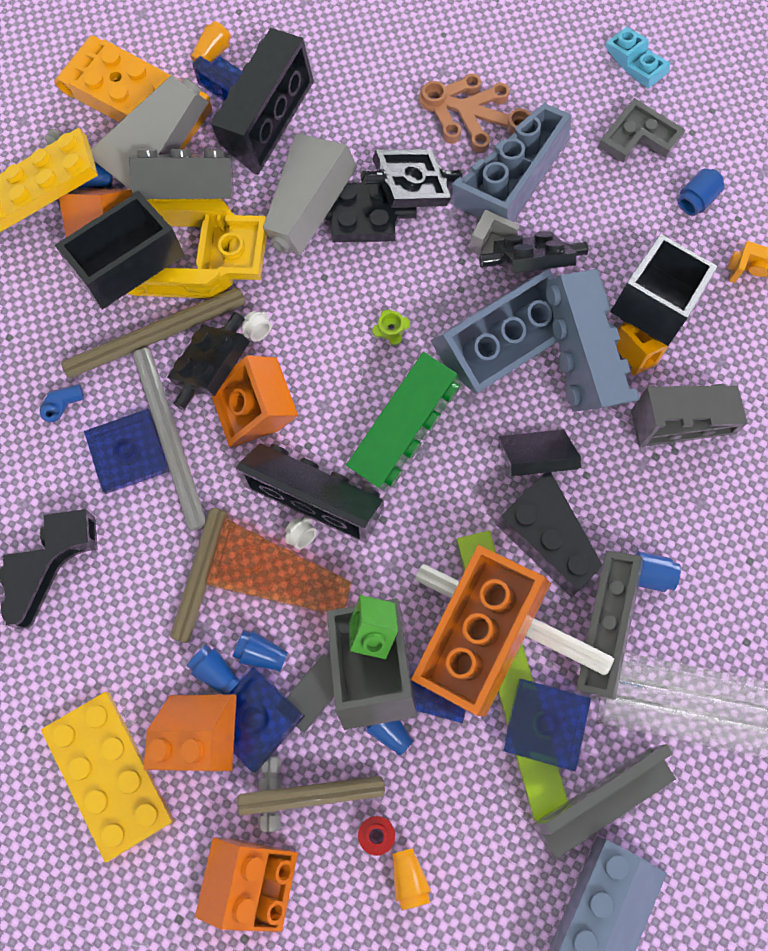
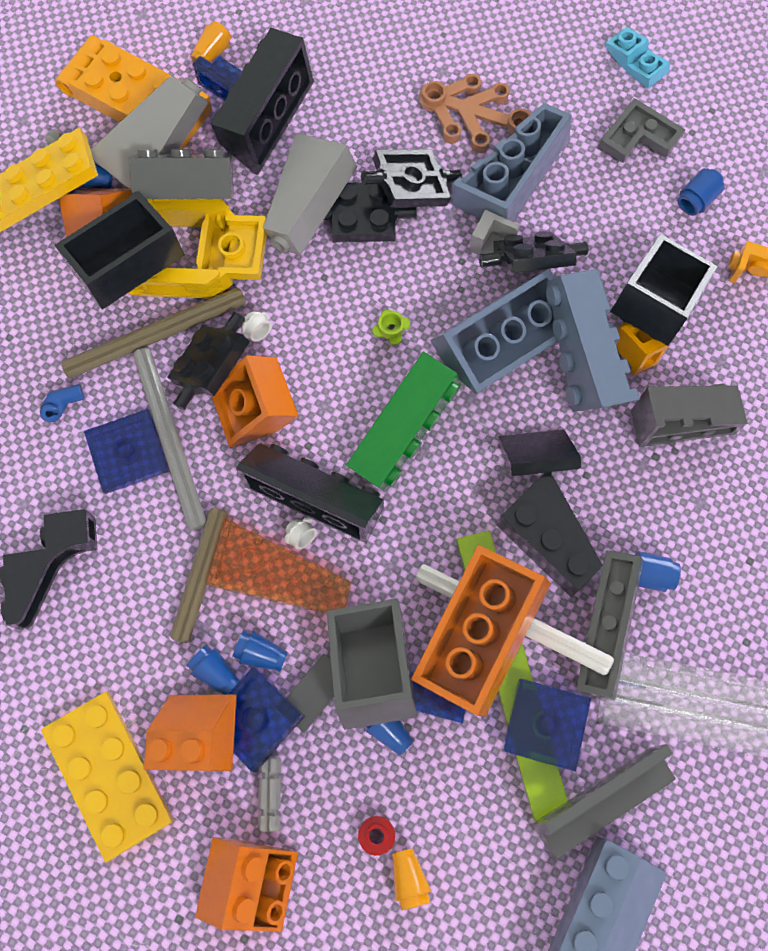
dark tan axle [237,776,385,815] -> none
bright green brick [349,595,398,659] -> none

